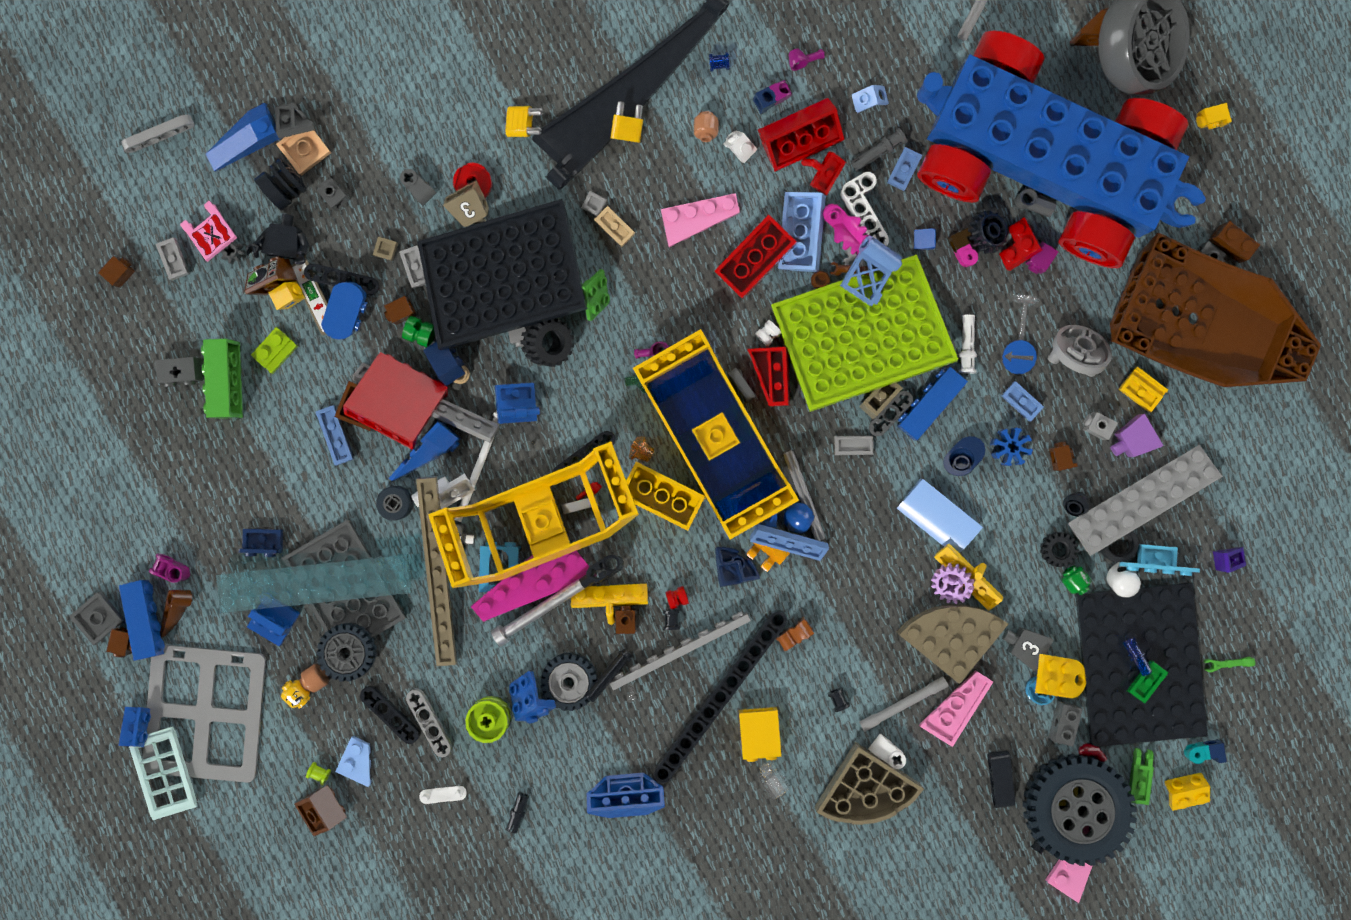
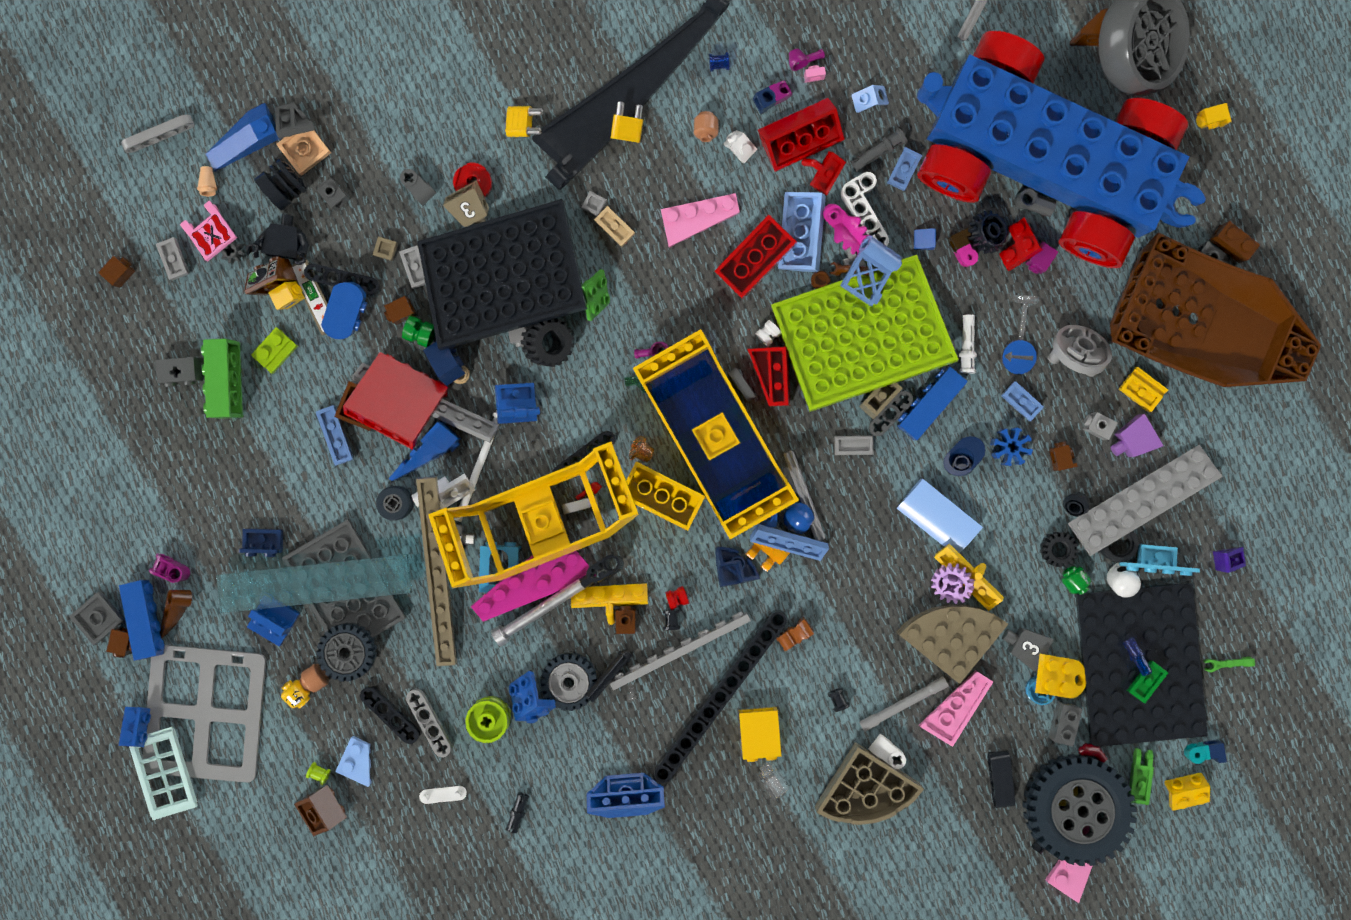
none -> light nougat cone [197,166,218,197]
none -> bright pink plate [804,65,826,83]

